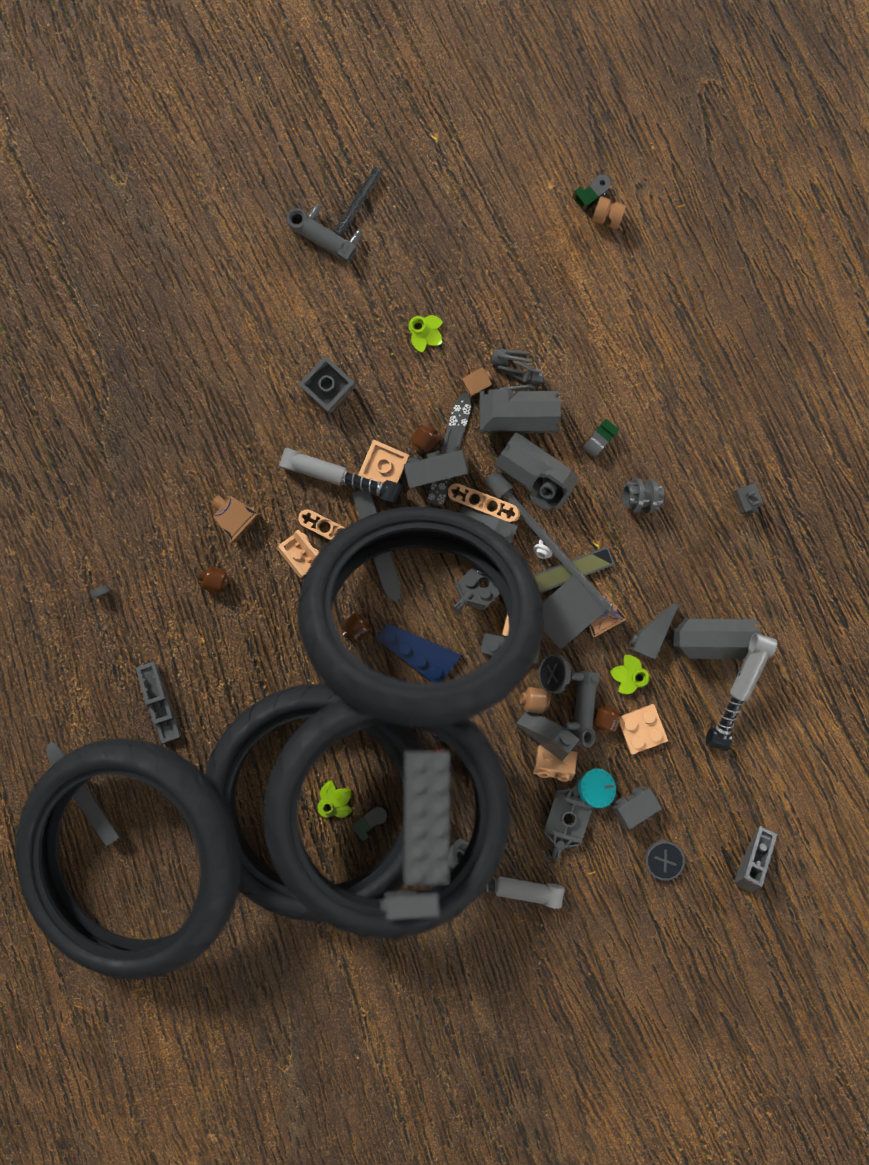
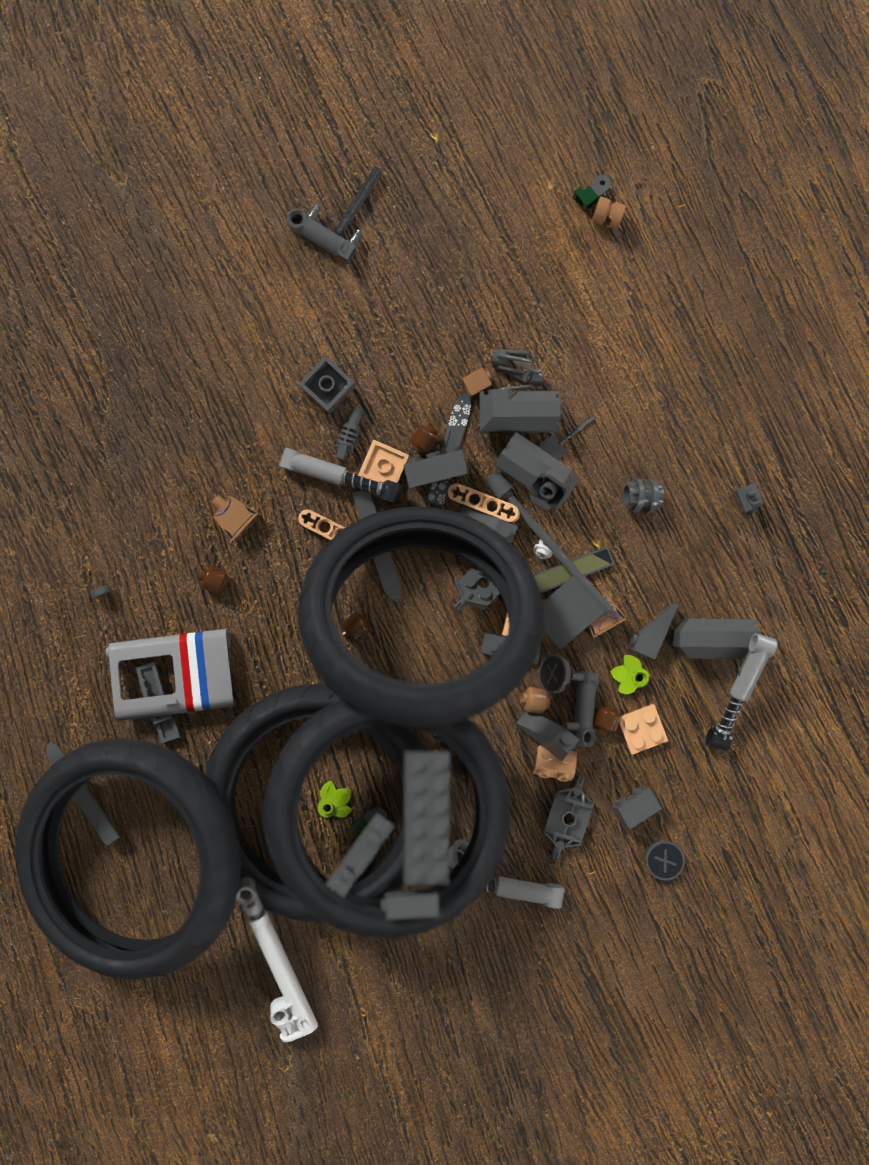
light nougat bracket [276,530,319,579] -> none
dark blue wing [376,623,461,683] -> none
lime plate [408,315,443,352] -> none
teal tile [578,768,616,809] -> none
leg [582,419,620,458] -> none
dark grey slope [734,826,777,892] -> none
none -> light grey piece [106,628,235,721]
none -> white piece [236,877,318,1042]
none -> dark grey hinge [326,813,395,897]
none -> dark grey hinge [336,406,364,461]
none -> dark grey piece [538,416,595,460]

